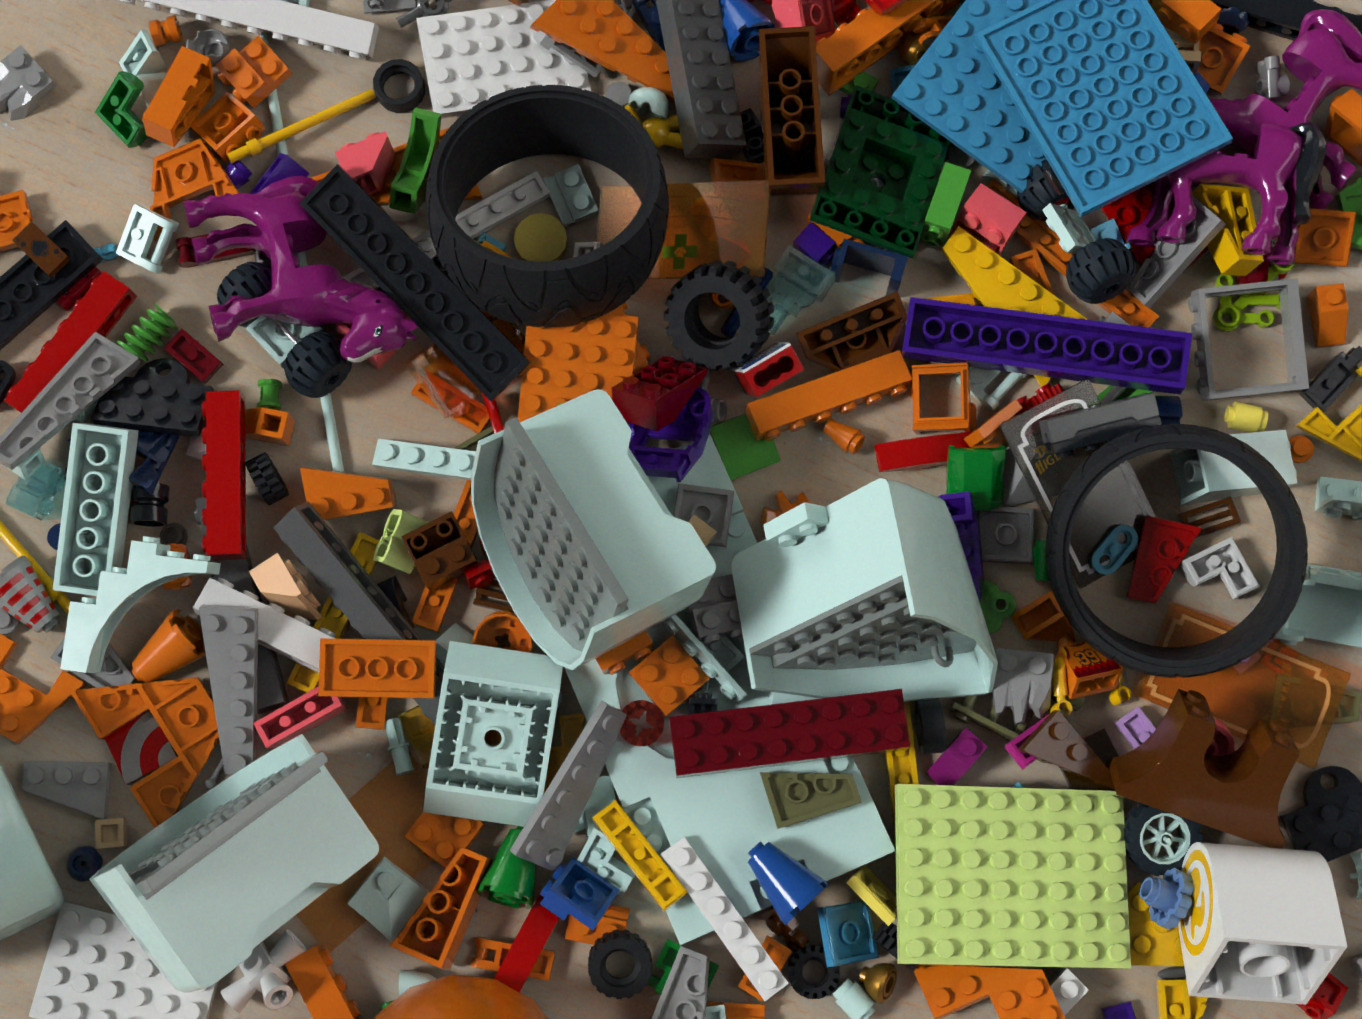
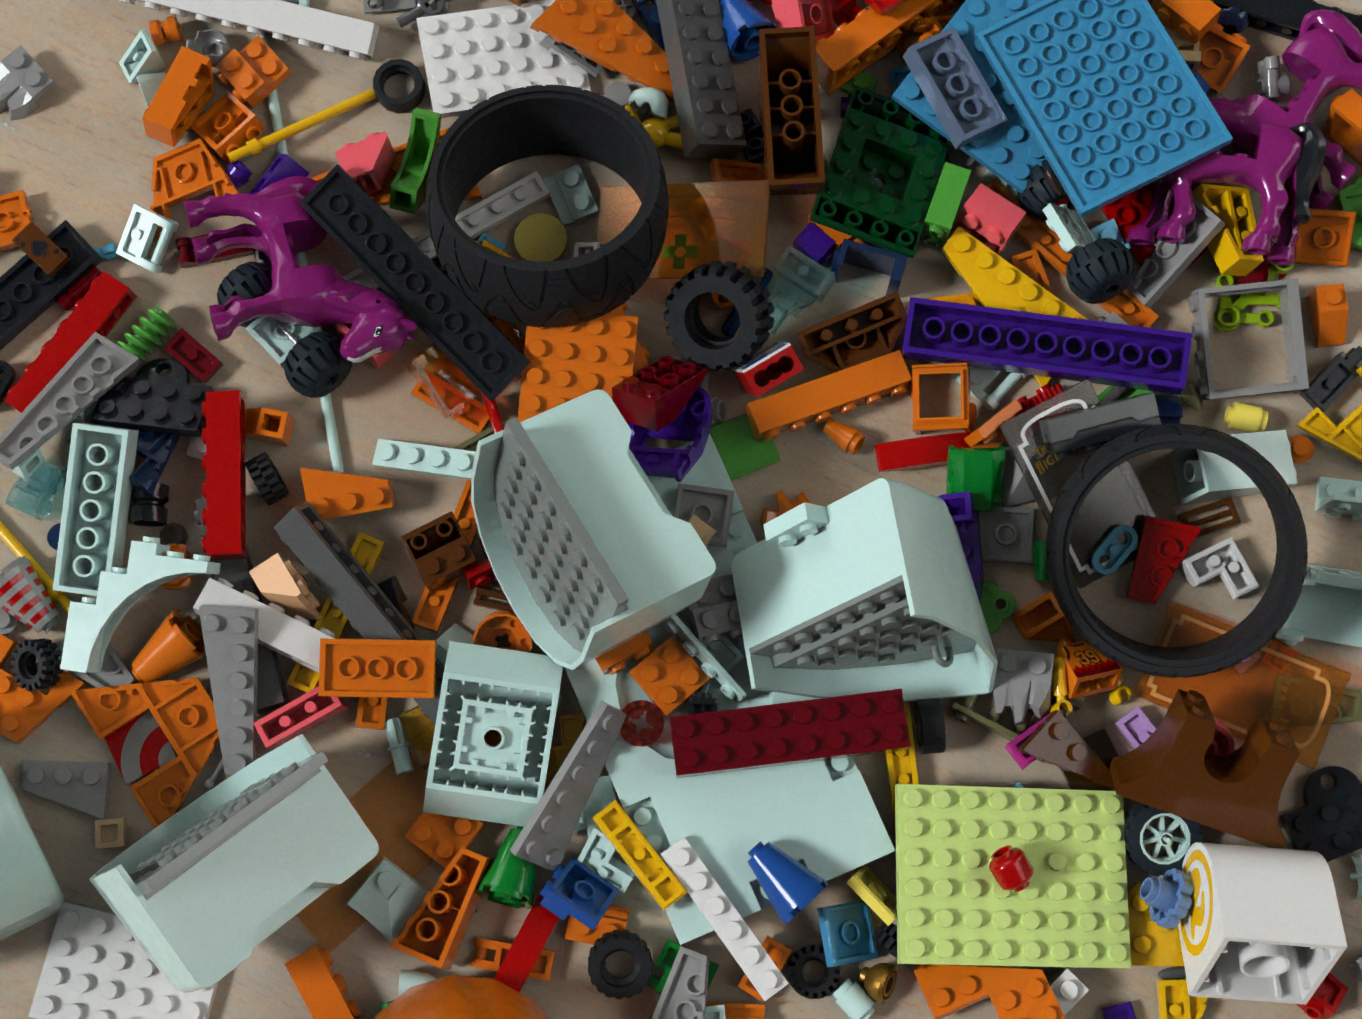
dark blue plate [66,846,103,882] -> none
green brick [95,71,148,148] -> none
white brick [220,929,306,1012] -> none
bright green bush [257,379,282,411] -> none
yellowish green brick [373,509,429,574] -> none
olive wing [760,772,862,829] -> none
reddish brown plate [760,905,809,952] -> none
magenta slope [925,728,988,786] -> none
none -> black tyre [10,638,63,691]
none -> sand blue slope [903,27,1008,149]
none -> red head [989,845,1034,892]
none -> olive slope [1174,381,1203,411]

